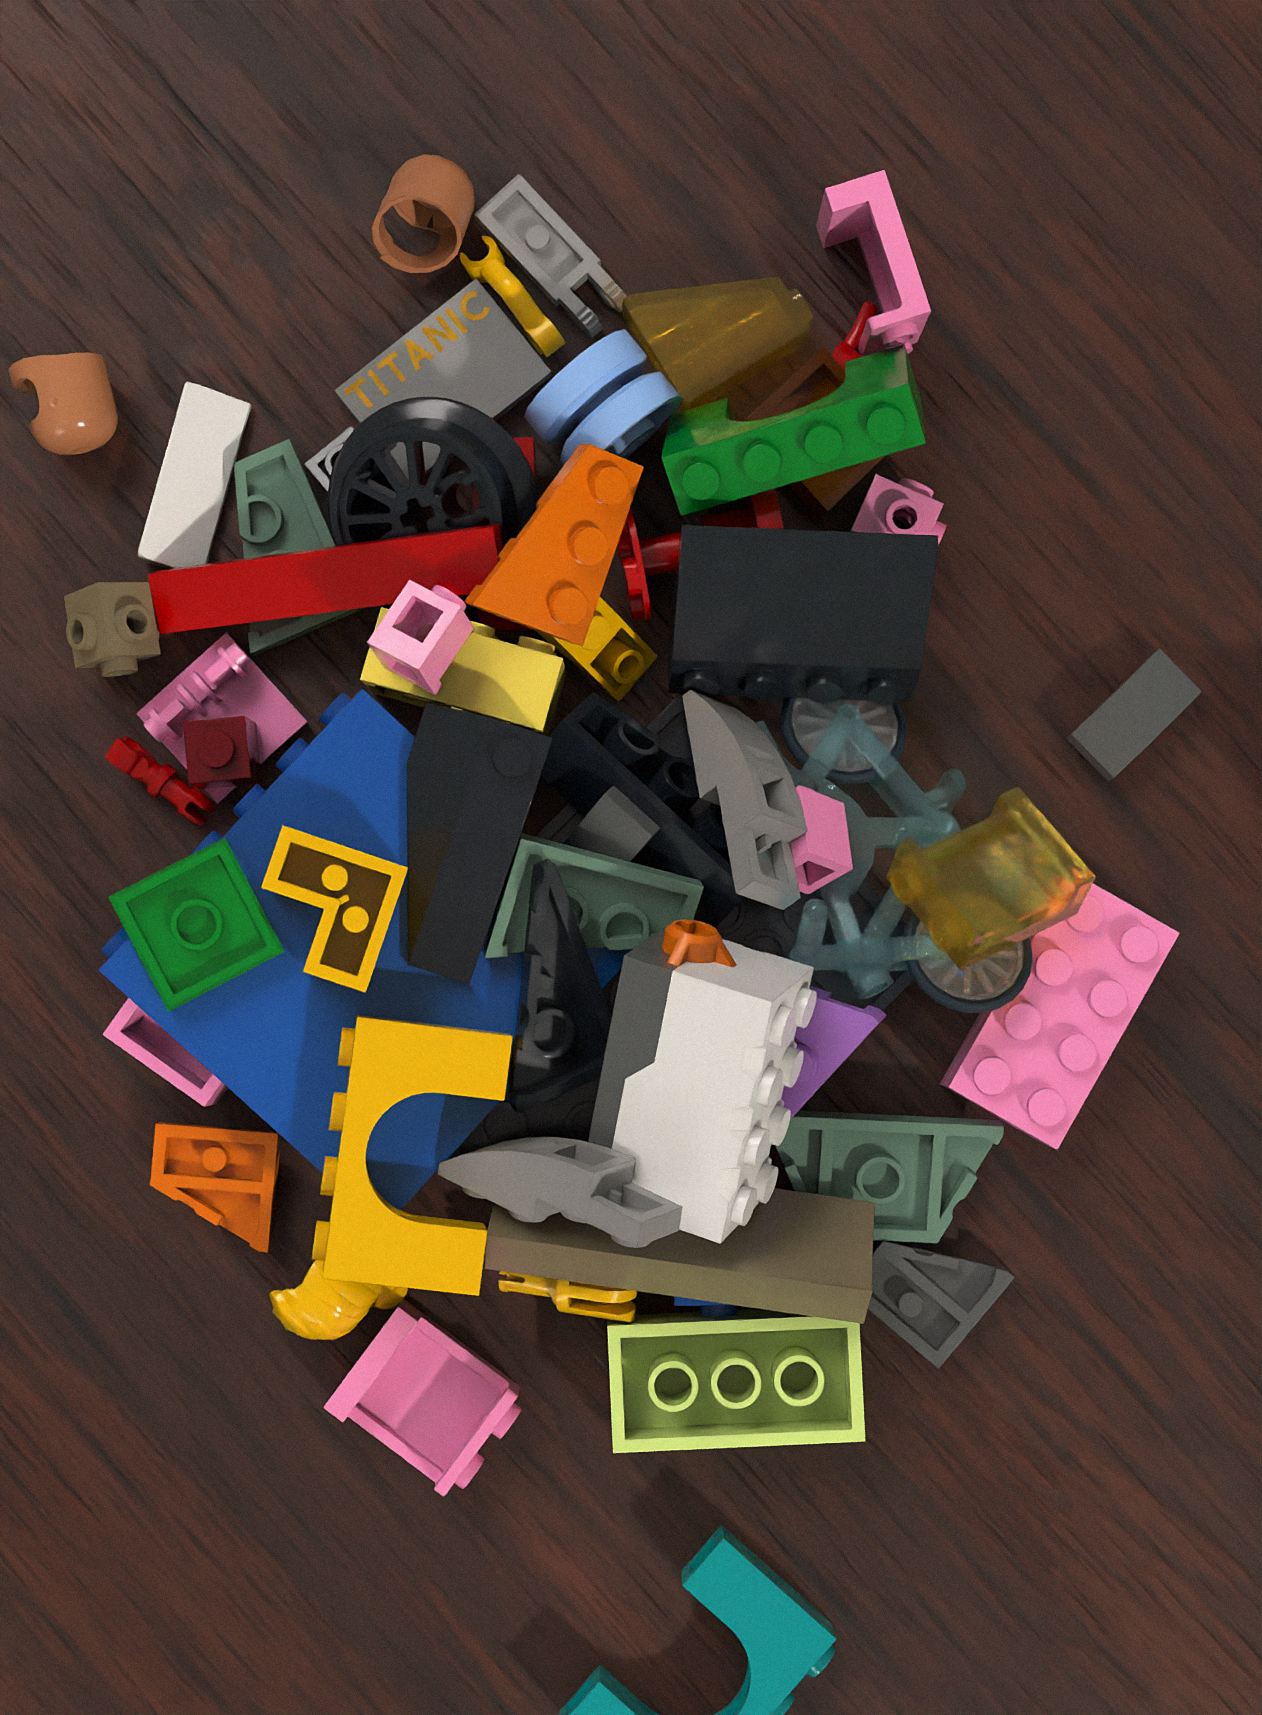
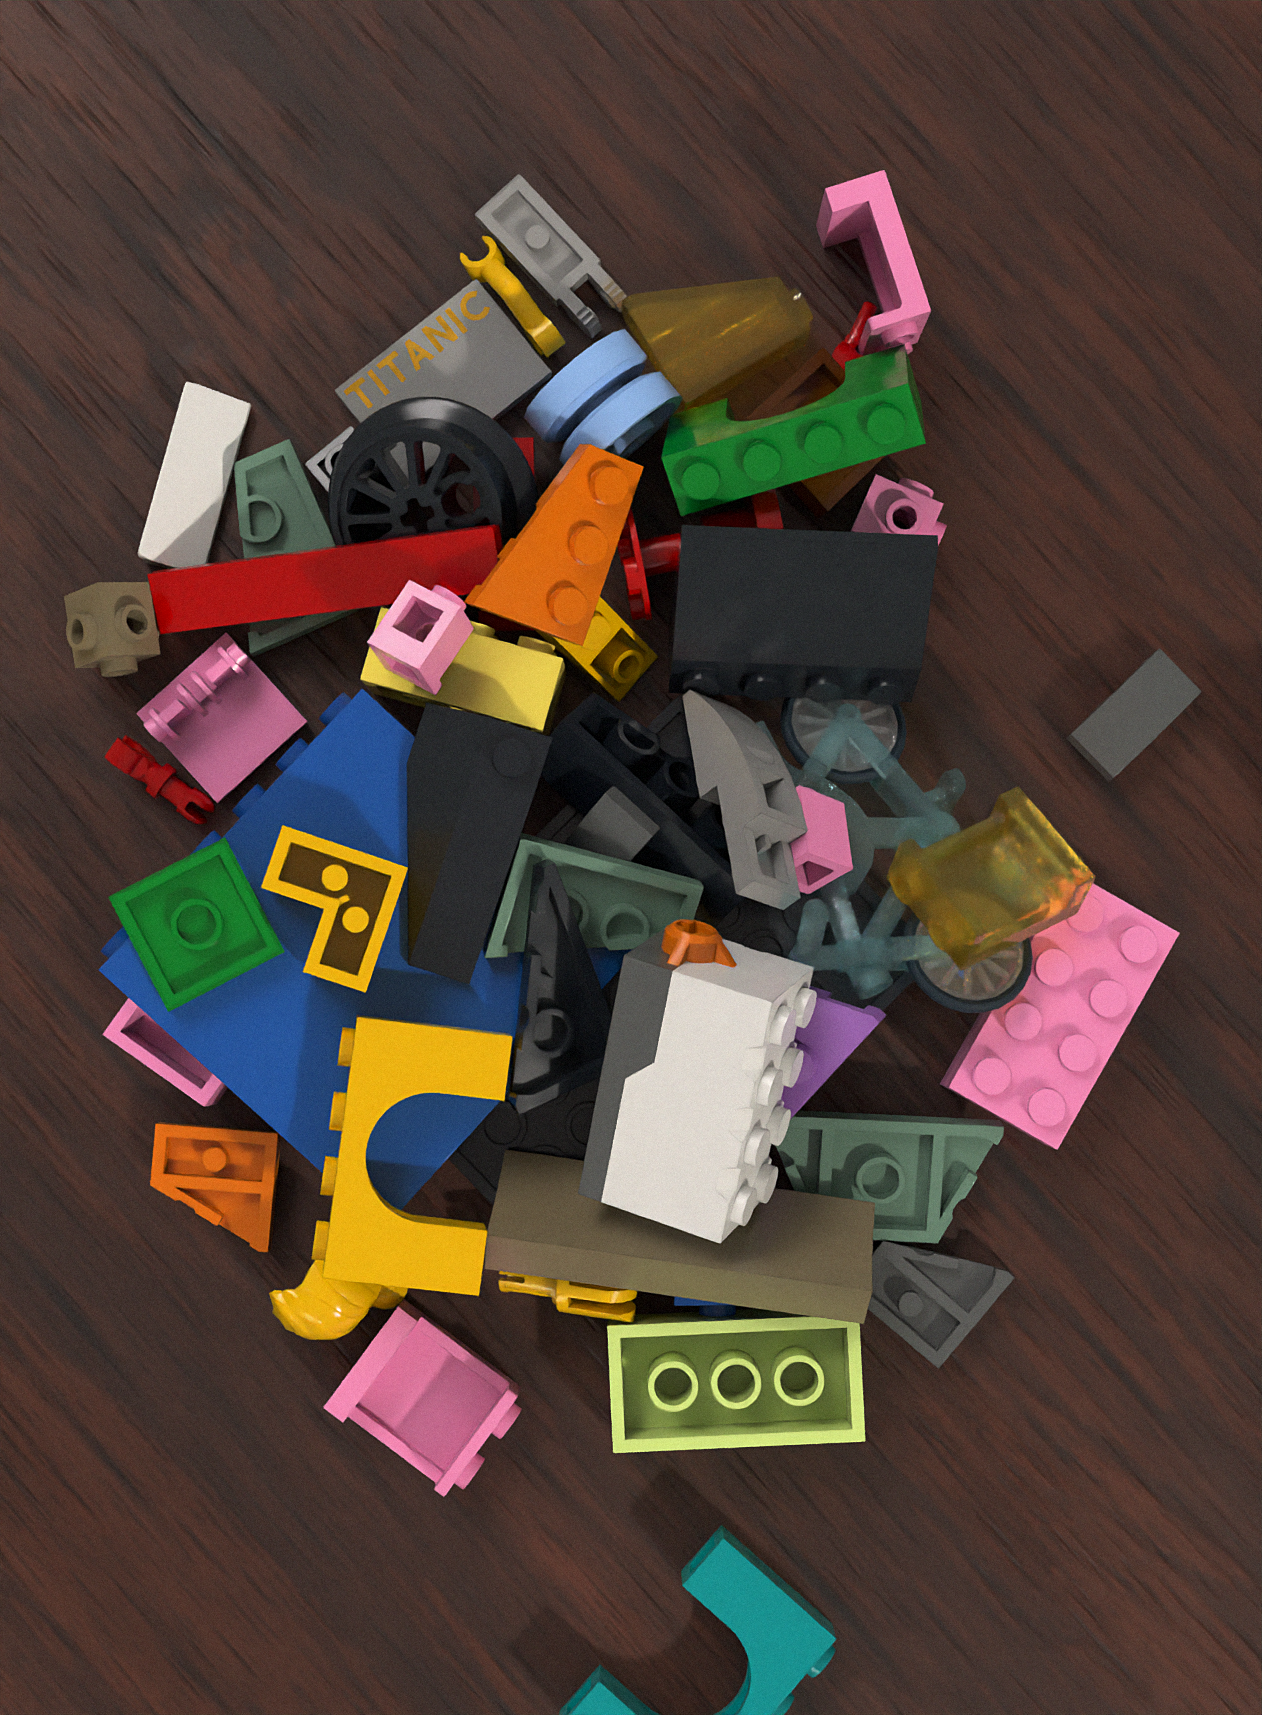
nougat helmet [8,353,118,455] -> none
dark red brick [183,715,262,790] -> none
nougat helmet [372,154,475,273] -> none
light grey slope [438,1137,683,1248] -> none

